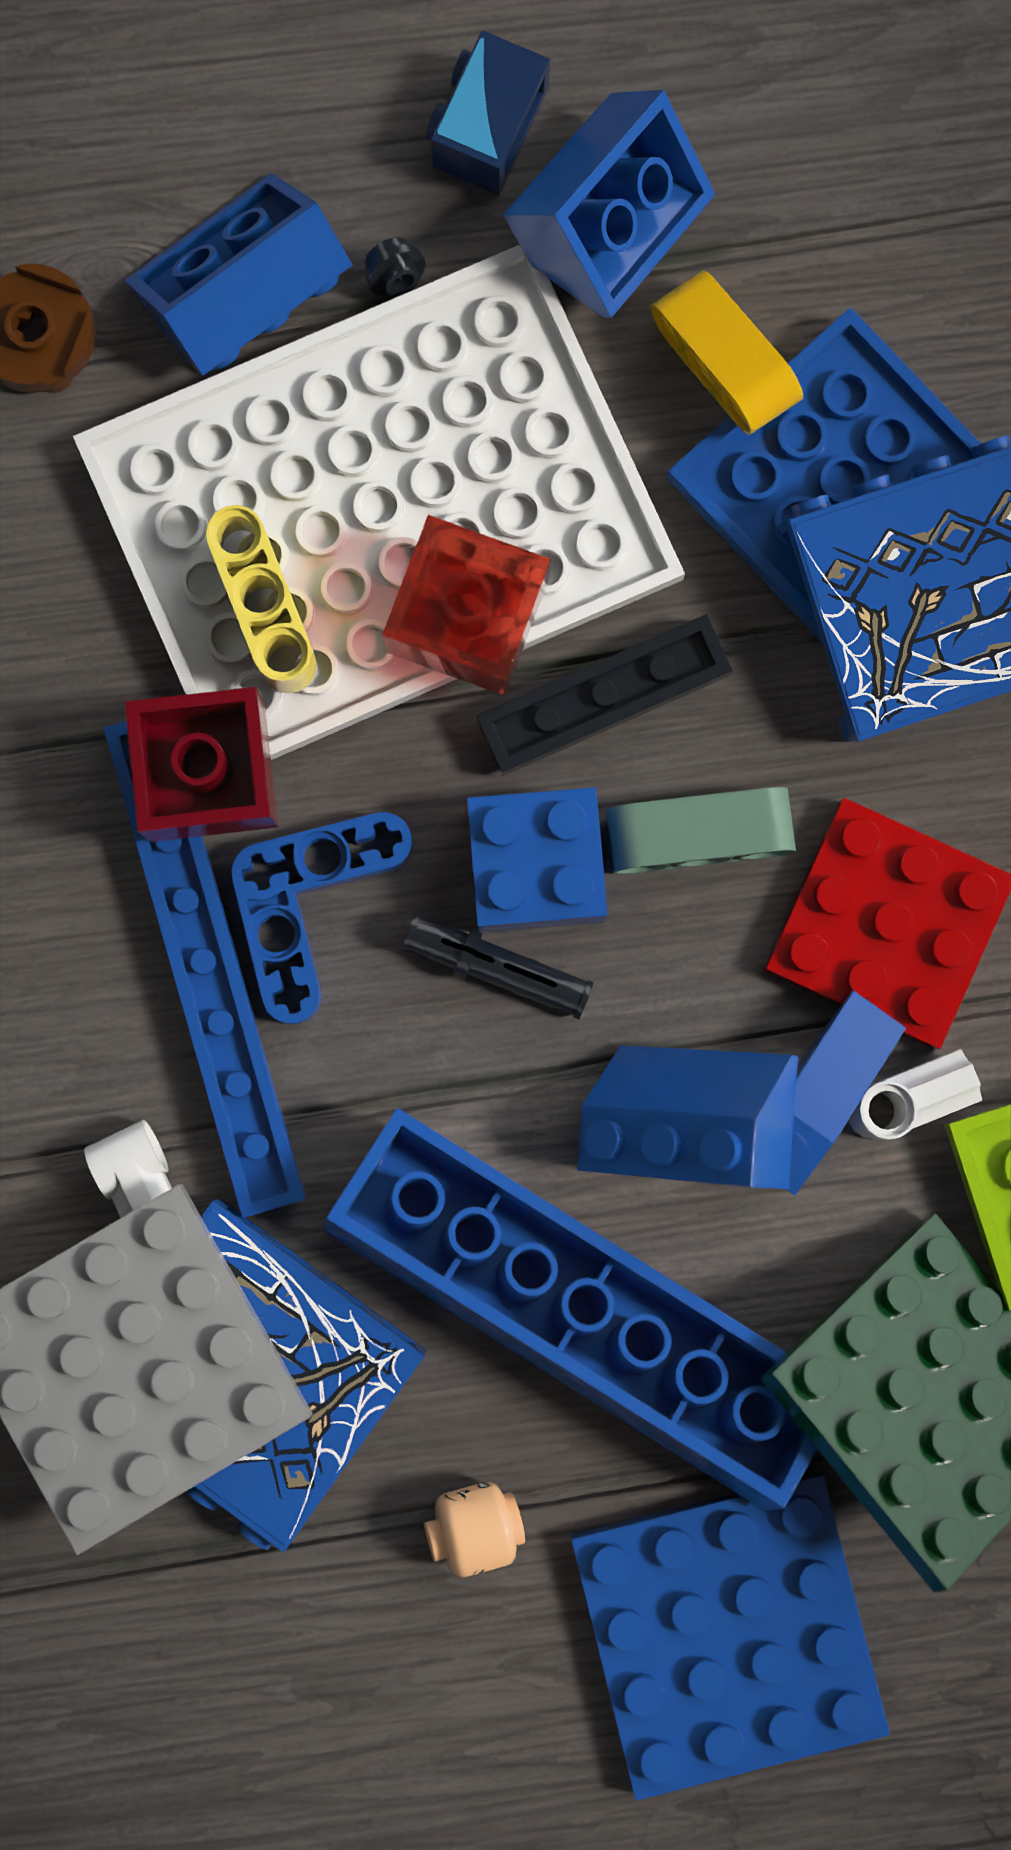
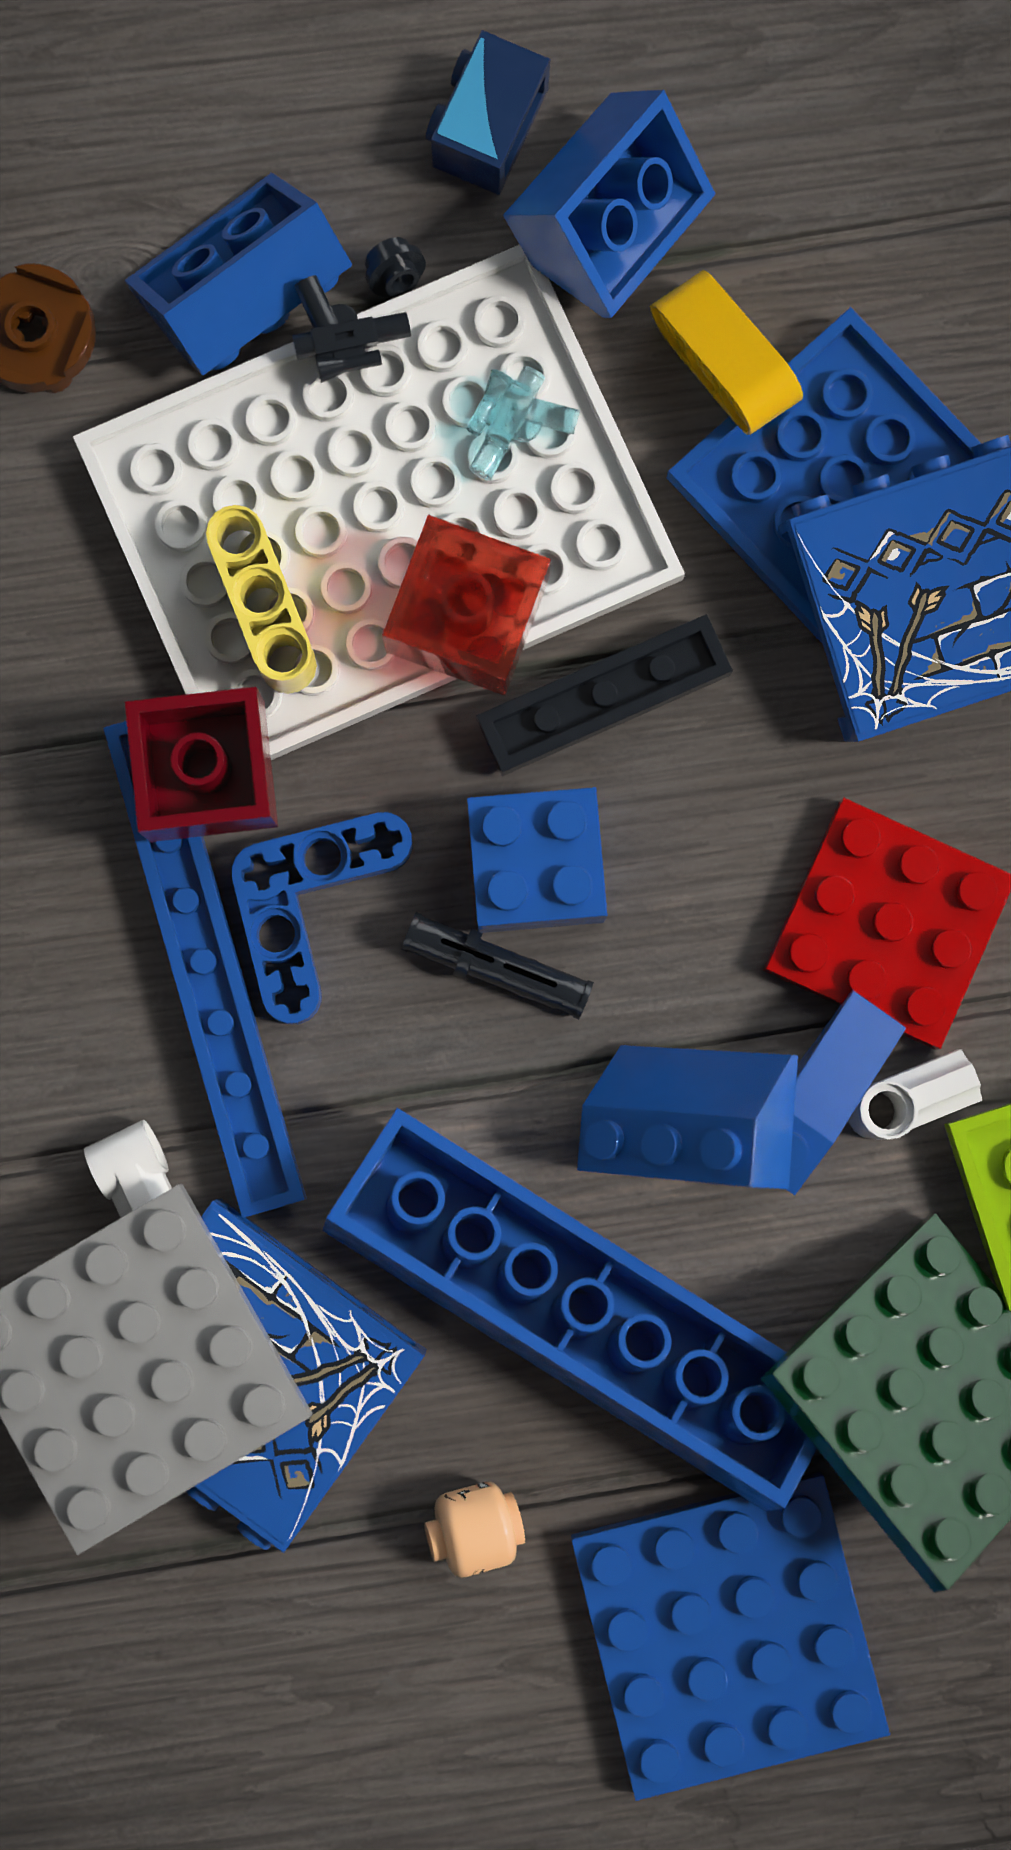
sand green beam [606,787,796,874] -> none
none -> black piece [292,275,411,383]
none -> clear light blue piece [466,366,580,481]

